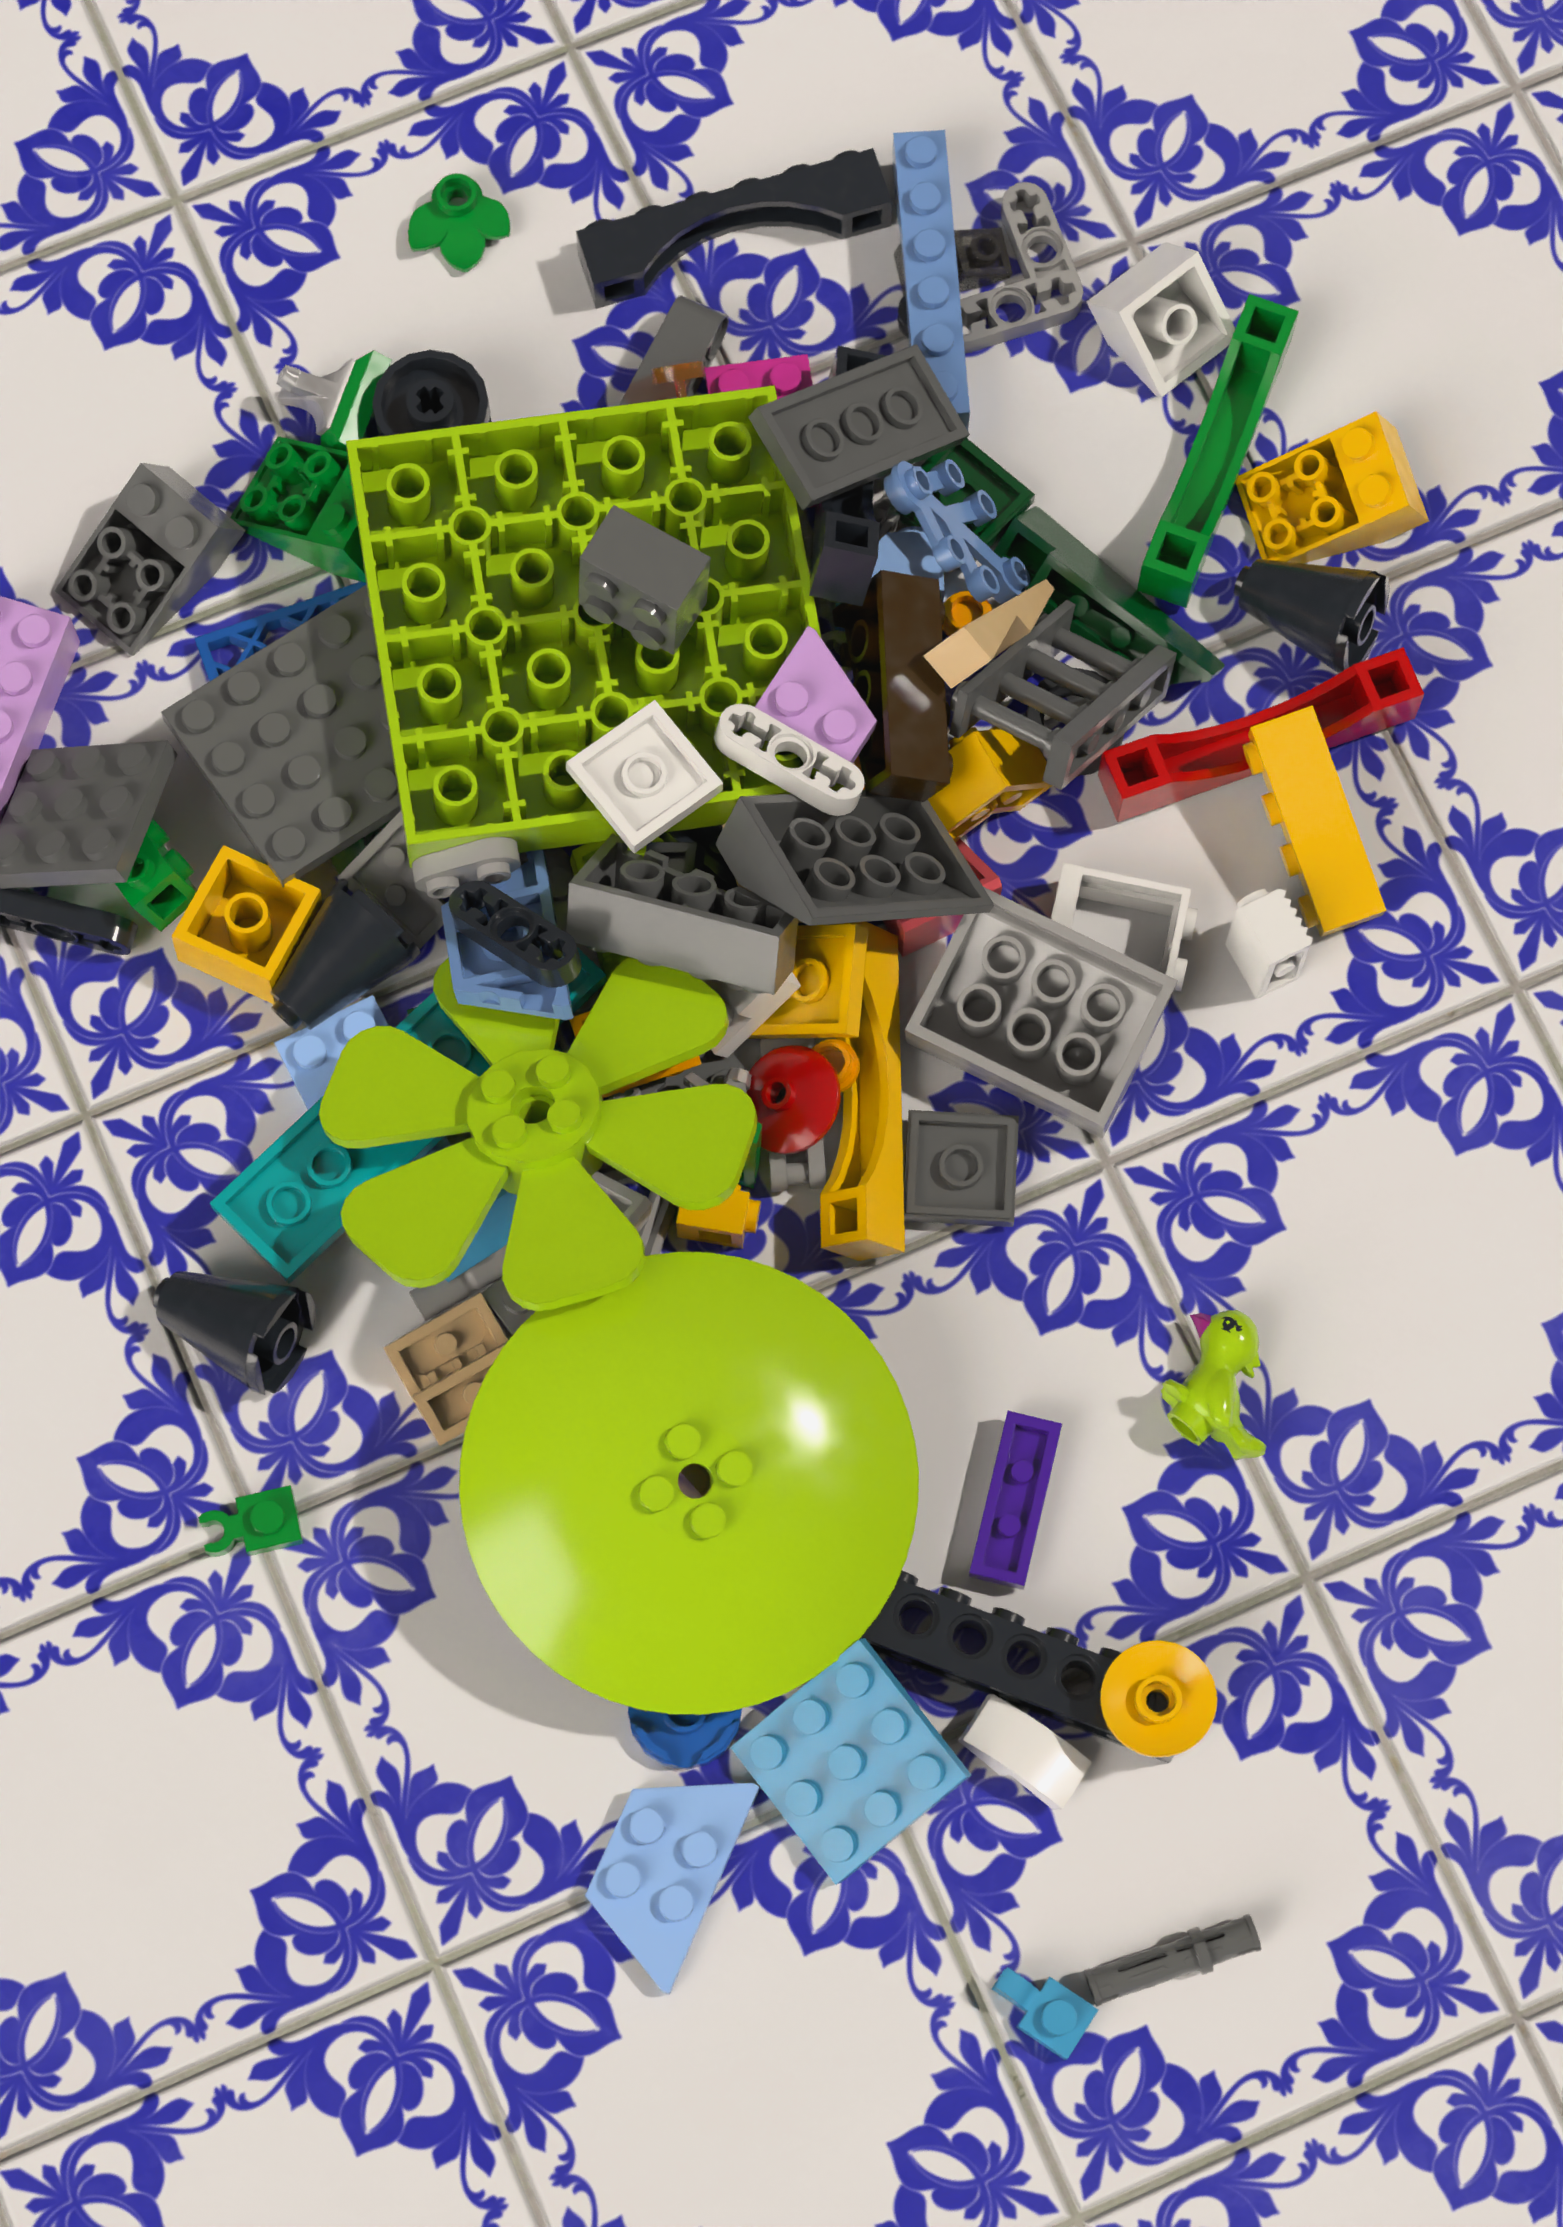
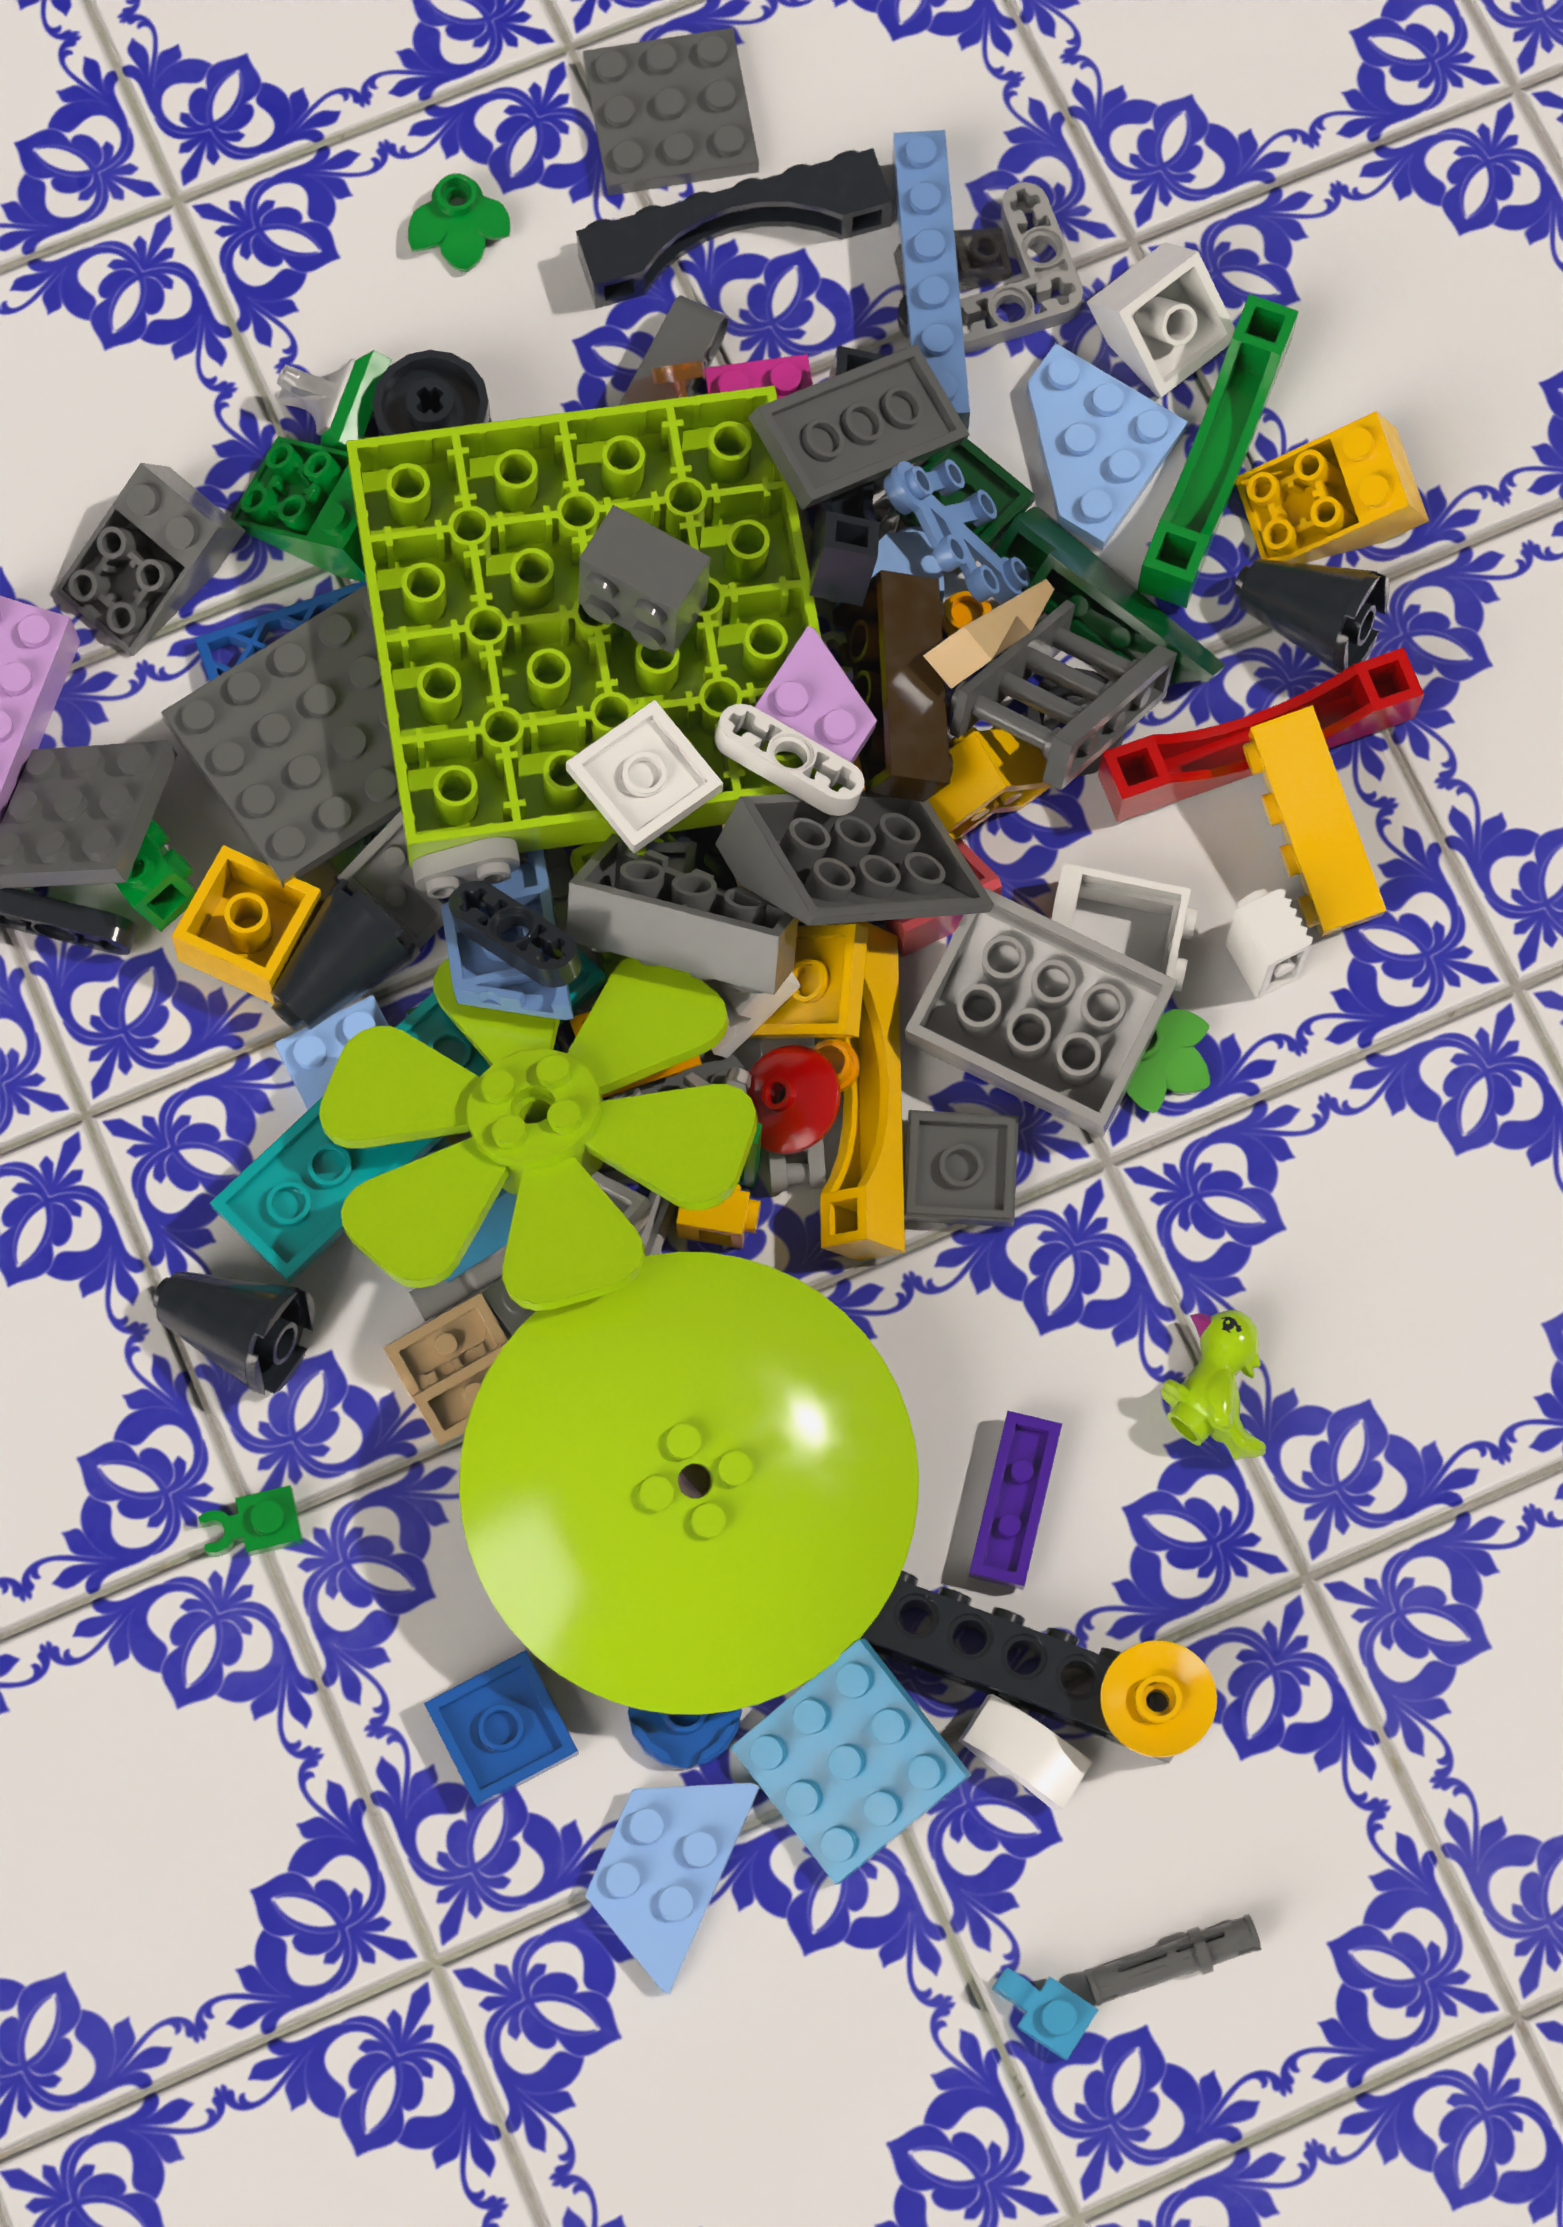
none -> blue plate [424,1650,579,1808]
none -> dark grey plate [582,28,759,196]
none -> light blue plate [1026,343,1188,551]
none -> bright green plate [1126,1009,1210,1113]

